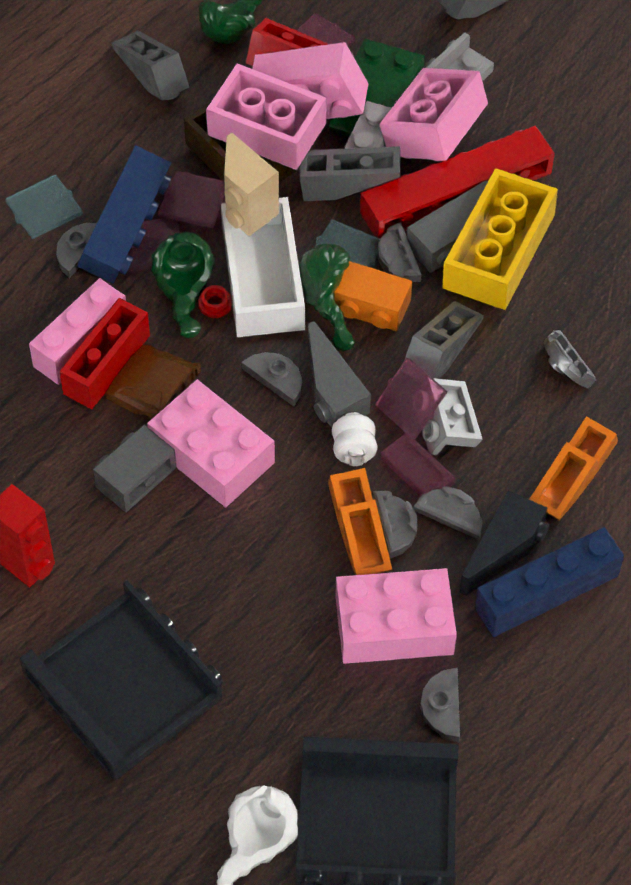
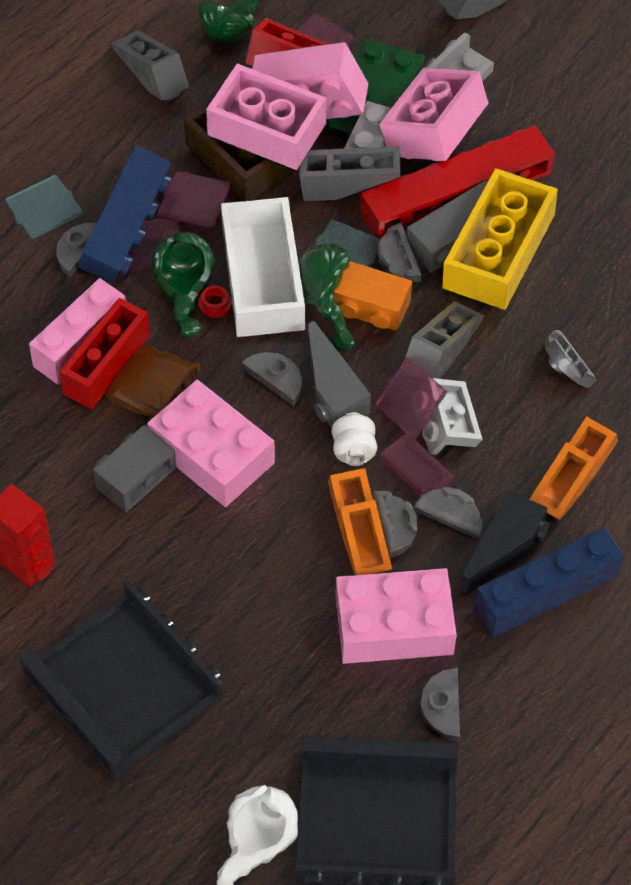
tan slope [224,133,279,236] -> none

